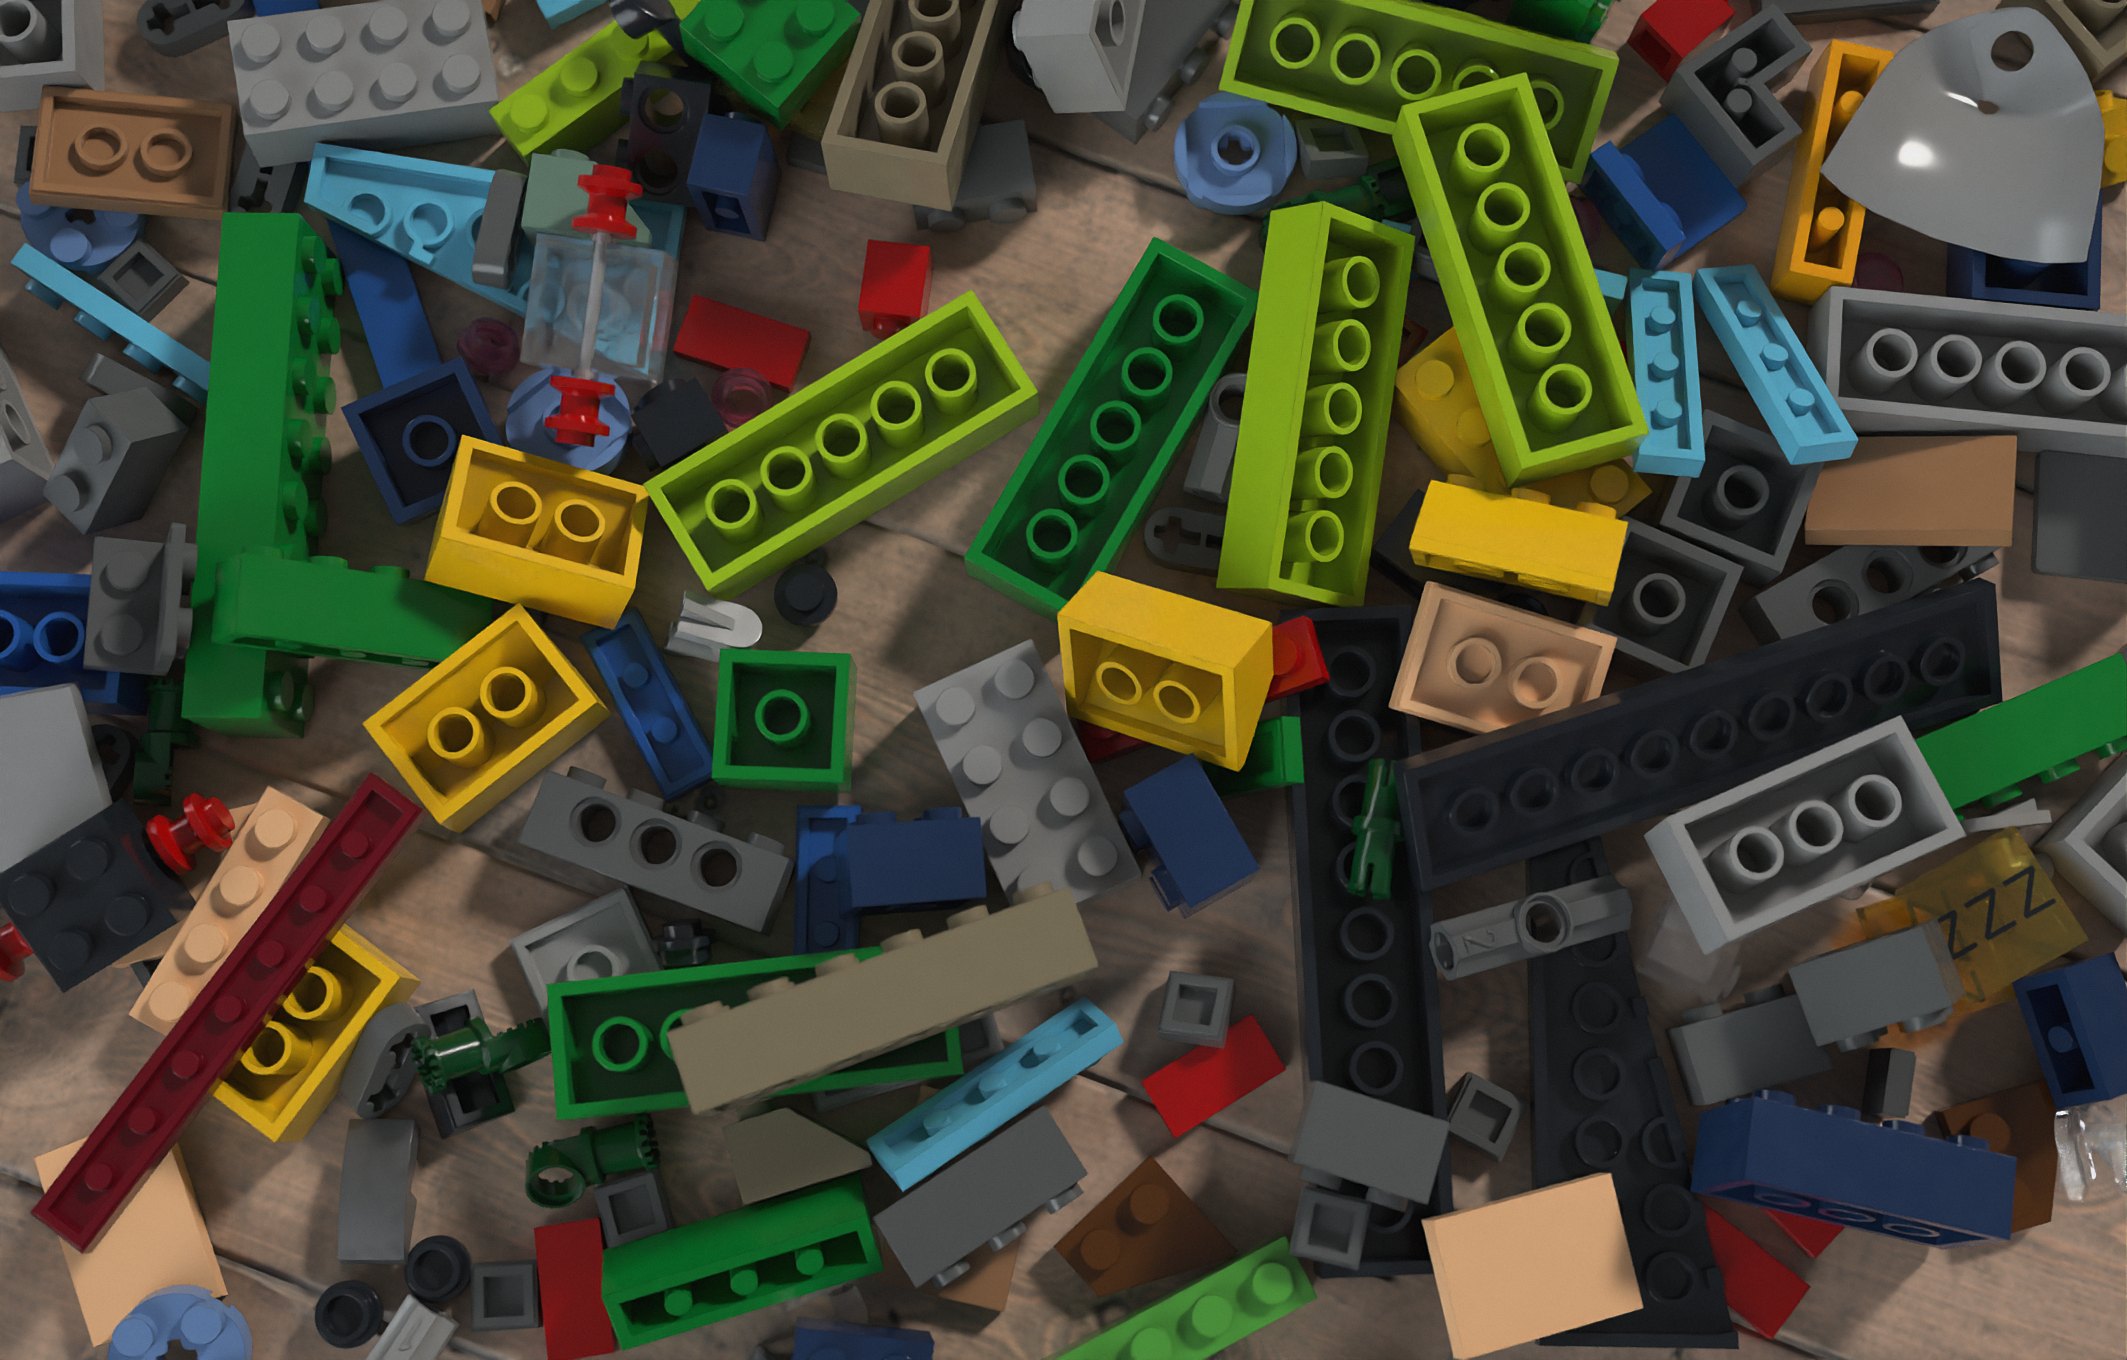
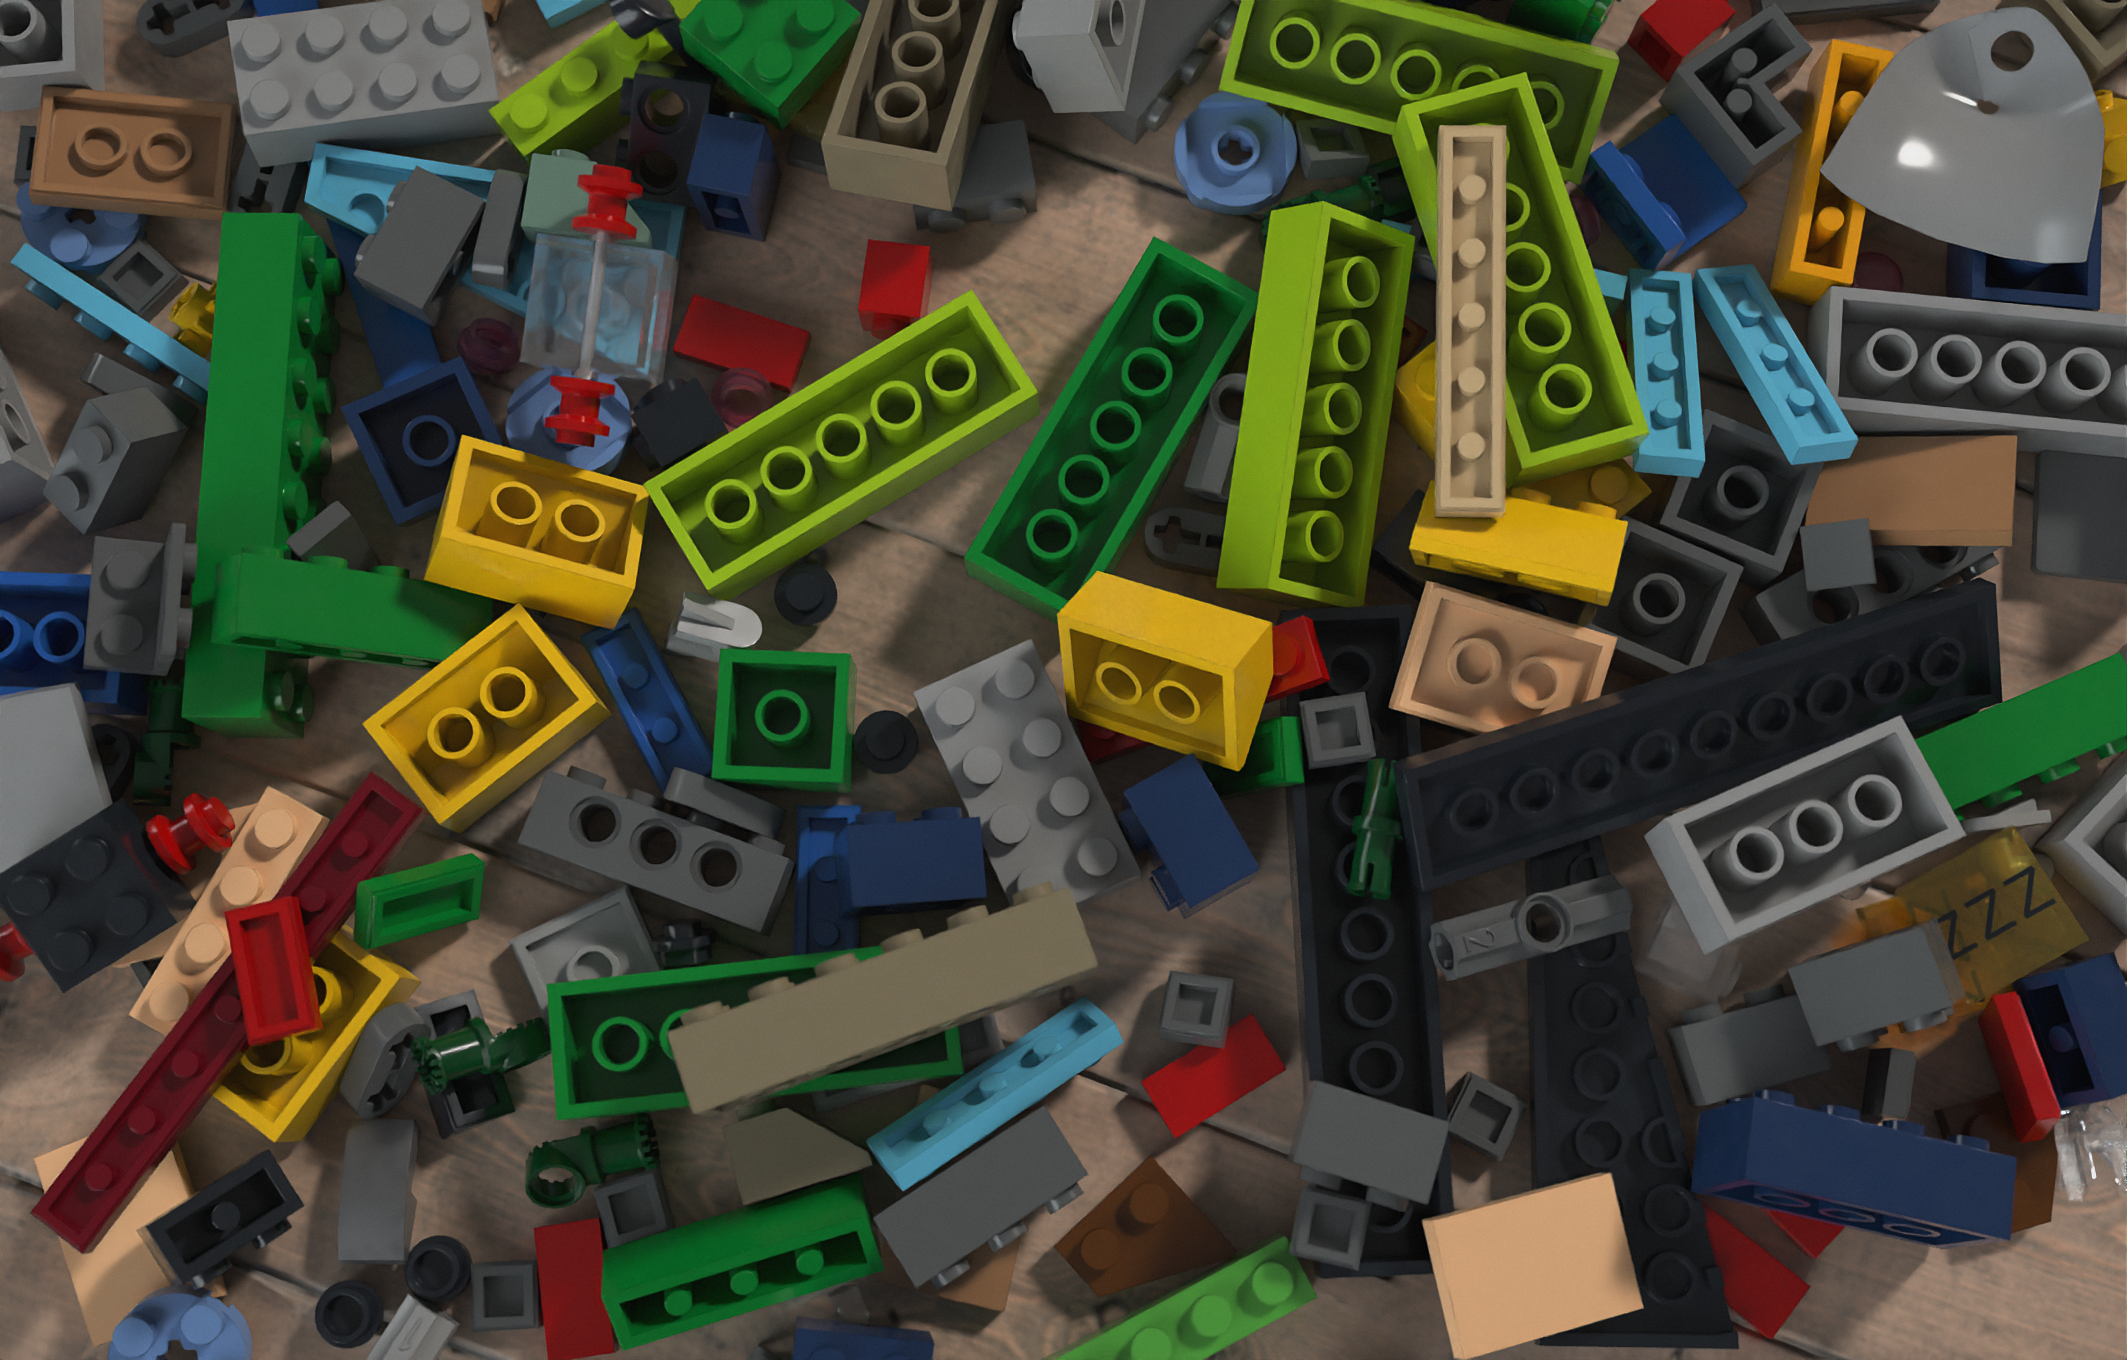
none -> black brick [136,1149,305,1290]
none -> yellow gear [168,281,217,358]
none -> red tile [224,896,323,1046]
none -> dark grey tile [286,501,383,572]
none -> green tile [353,853,485,951]
none -> dark grey brick [354,165,486,327]
none -> dark grey beam [662,767,787,841]
none -> black plate [854,710,918,775]
none -> dark grey tile [1297,692,1376,770]
none -> tan tile [1435,125,1506,518]
none -> dark grey tile [1799,518,1877,591]
none -> red tile [1977,992,2062,1143]

